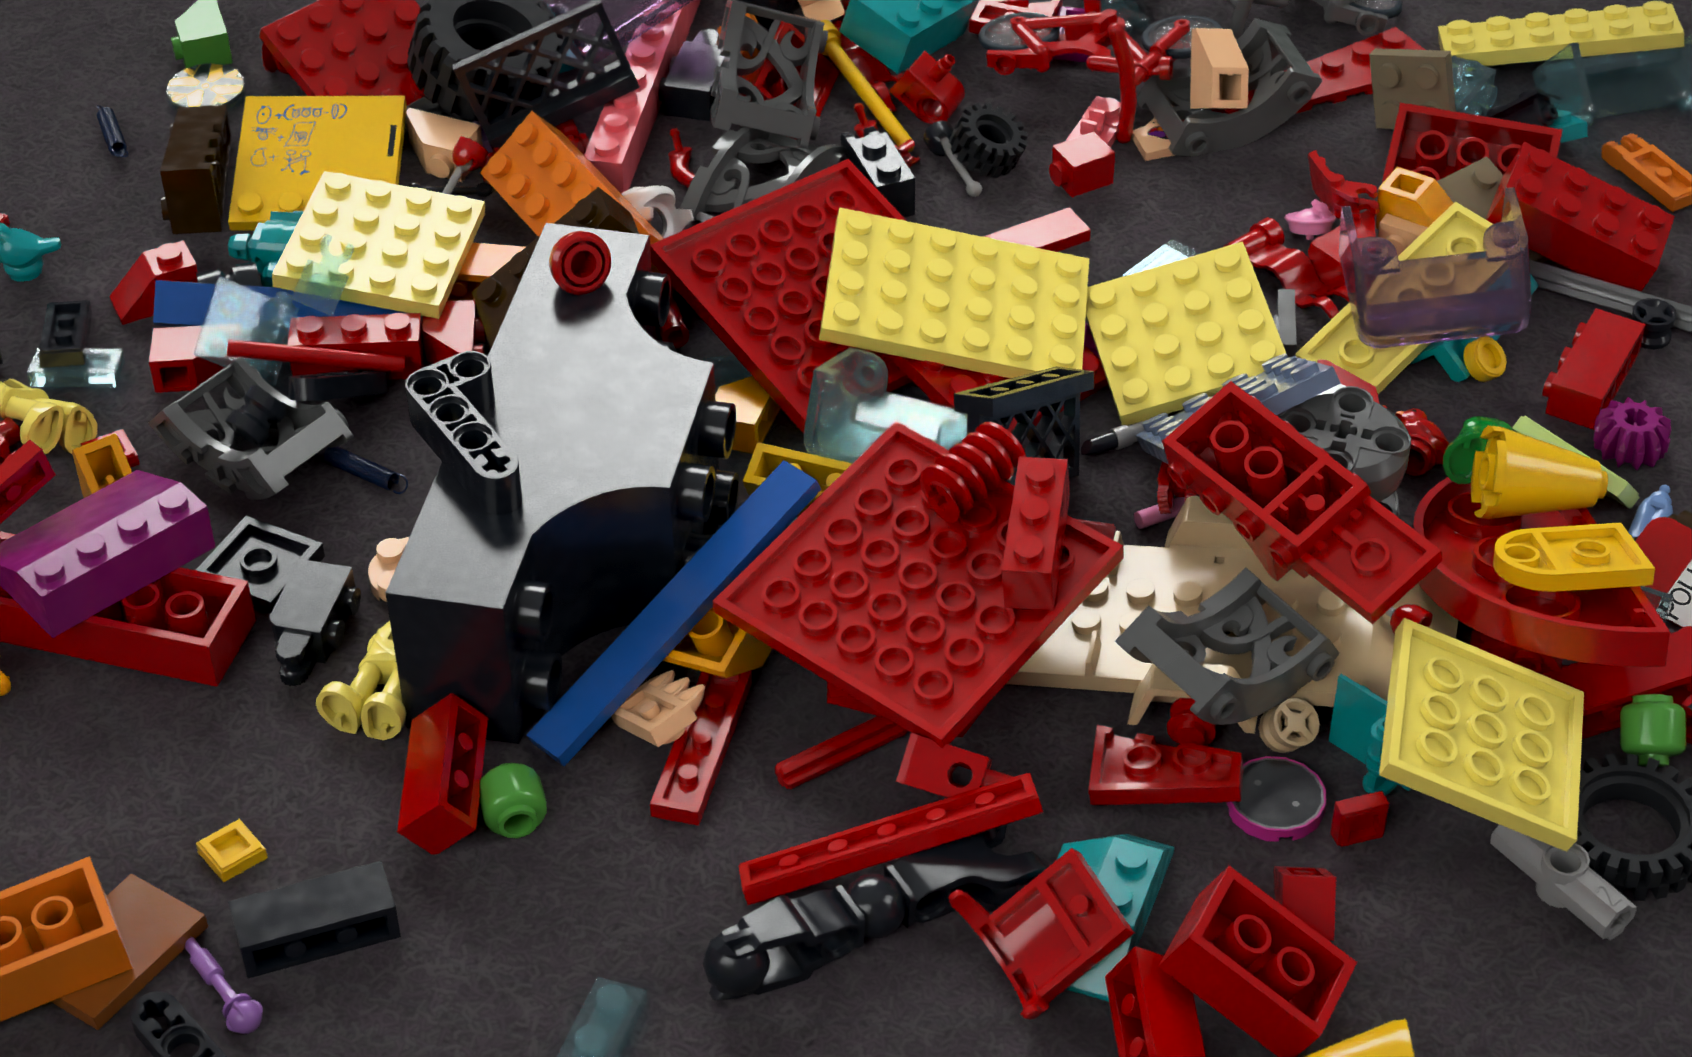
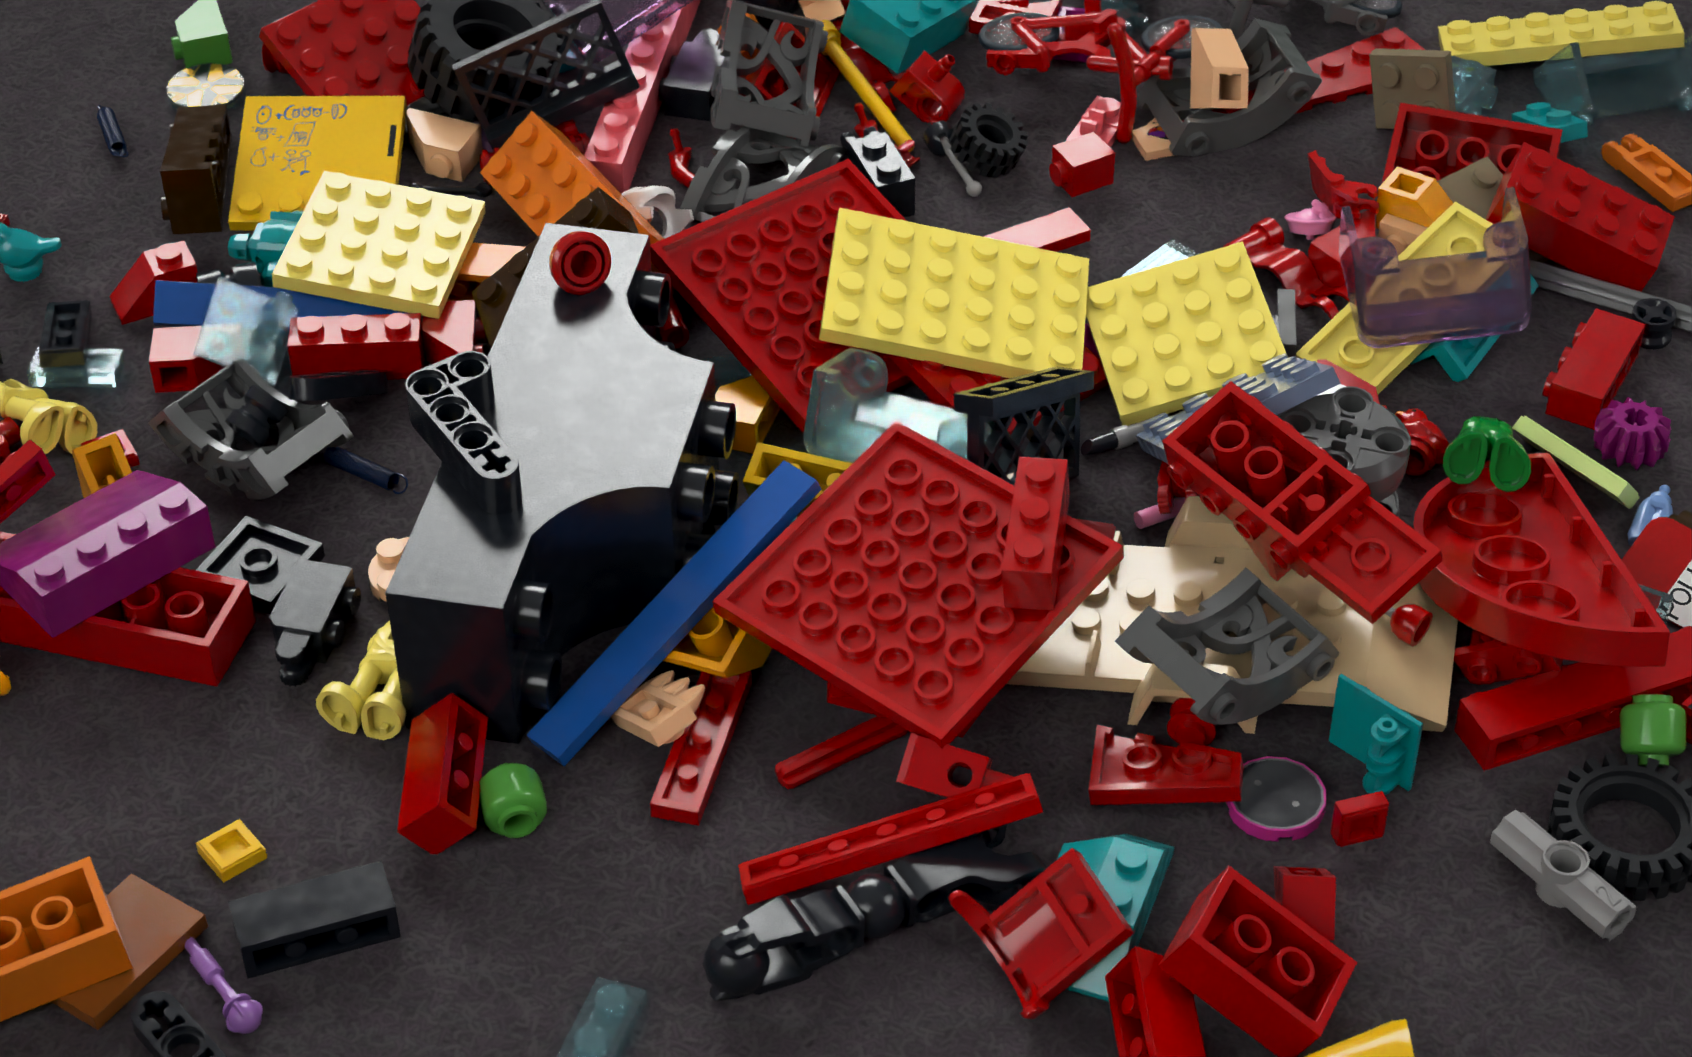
red bar [227,339,405,373] -> none
clear light blue plate [291,233,354,316] -> none
red hinge [442,136,488,195] -> none
red piece [920,422,1026,523] -> none
tan wheel [1259,698,1320,753] -> none
light yellow plate [1379,618,1584,852] -> none
yellow tile [1463,336,1506,382] -> none
yellow cone [1471,425,1608,519] -> none
black hinge [1485,89,1562,127] -> none
yellow tile [1493,523,1655,592] -> none

